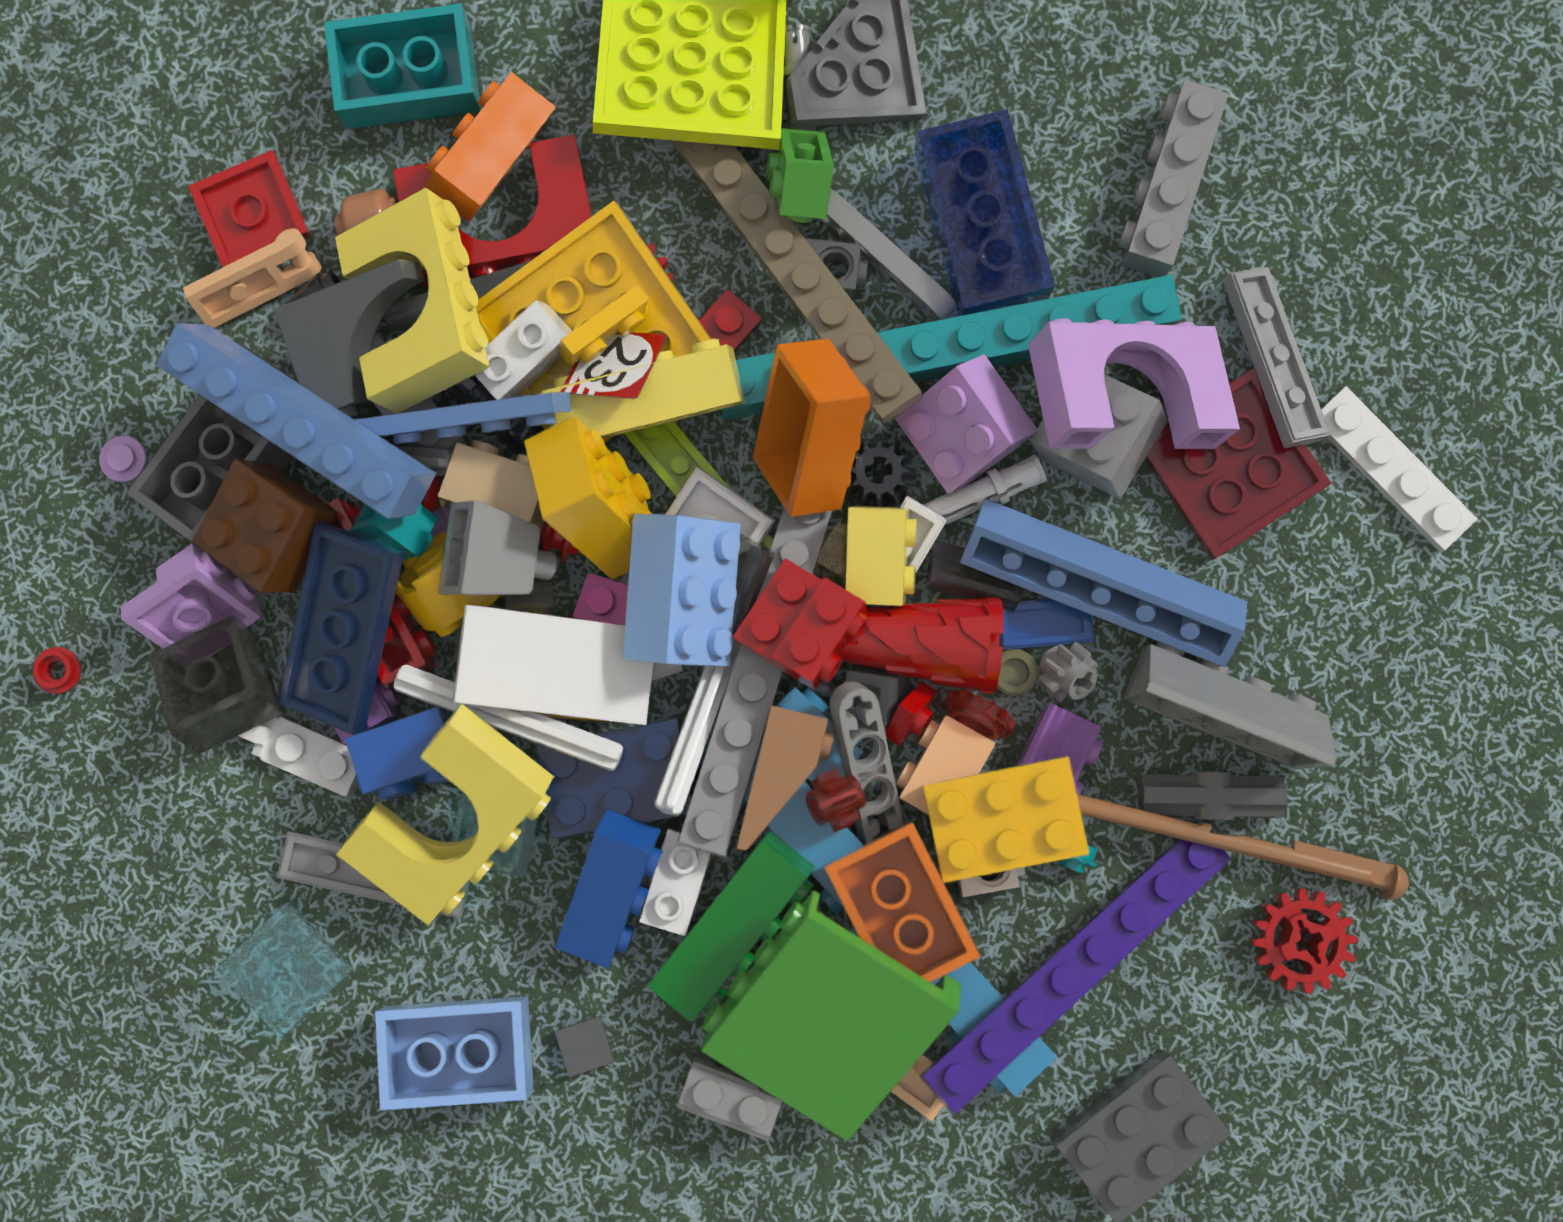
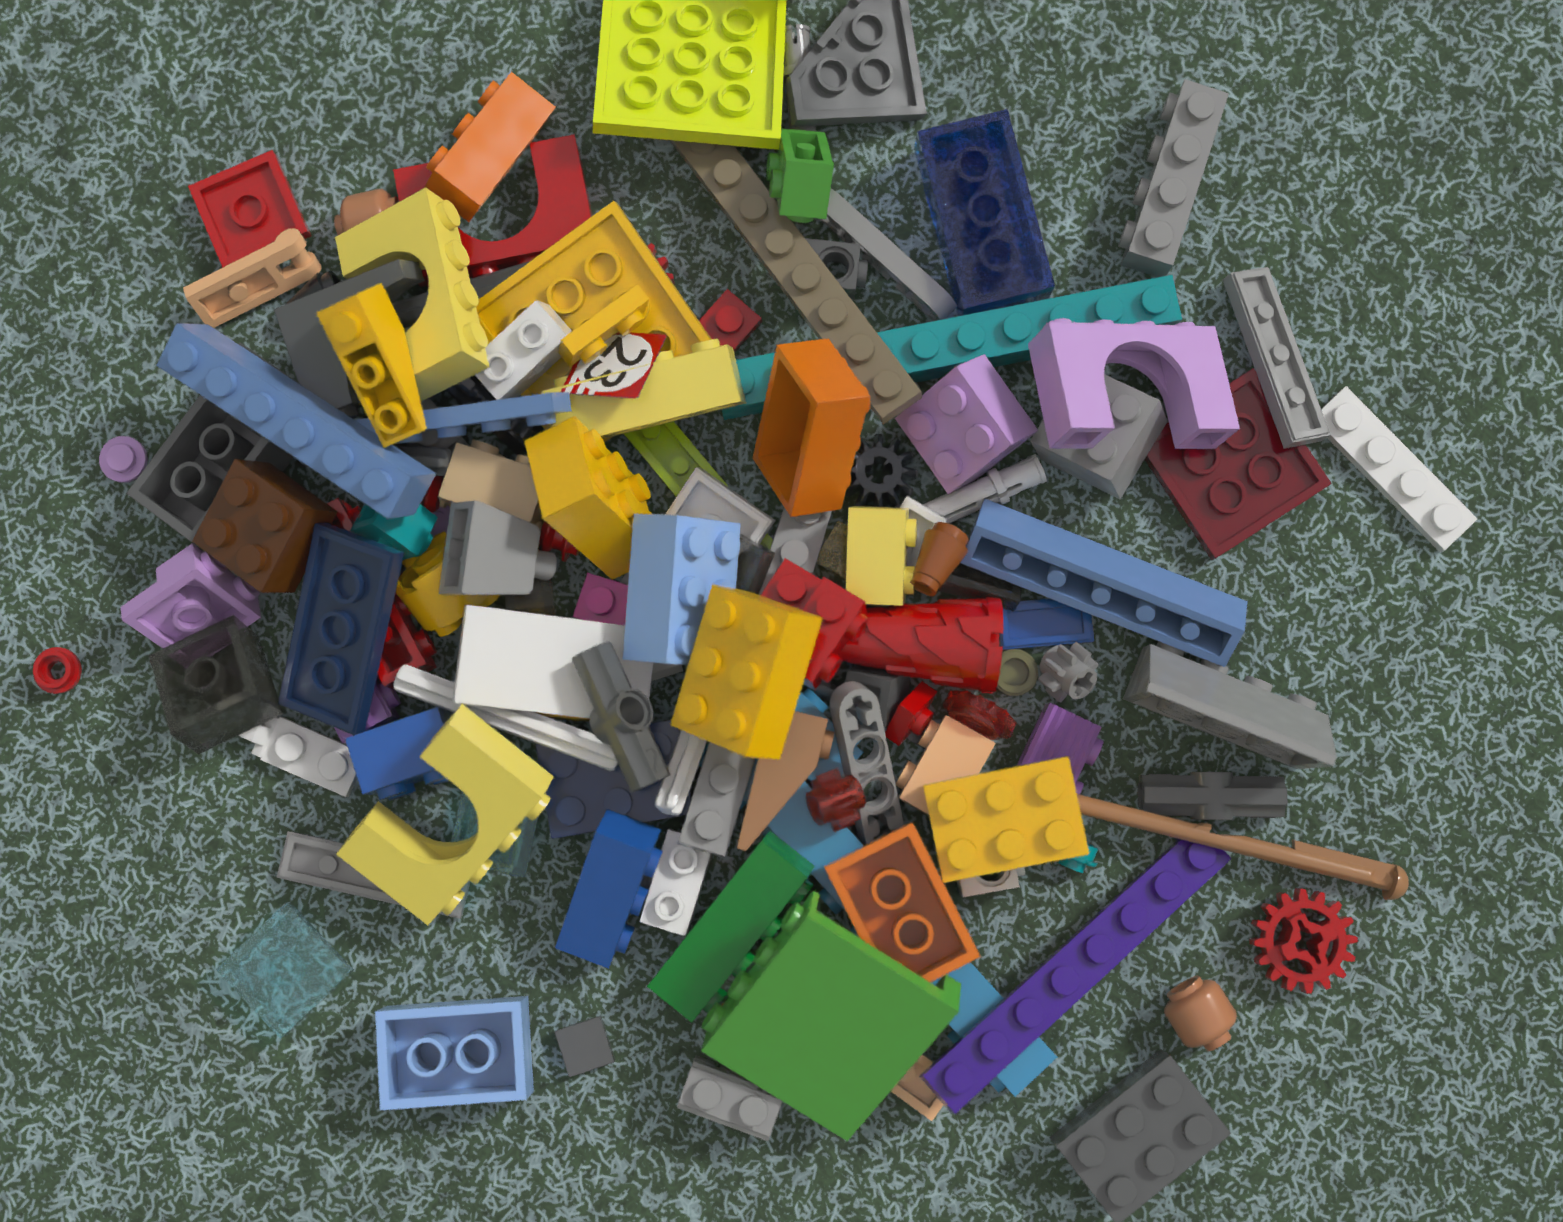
teal brick [324,3,481,130] -> none
none -> yellow slope [316,283,427,448]
none -> dark grey piece [571,641,671,793]
none -> yellow brick [670,584,823,760]
none -> dark orange cone [910,522,969,596]
none -> nougat head [1164,975,1237,1051]

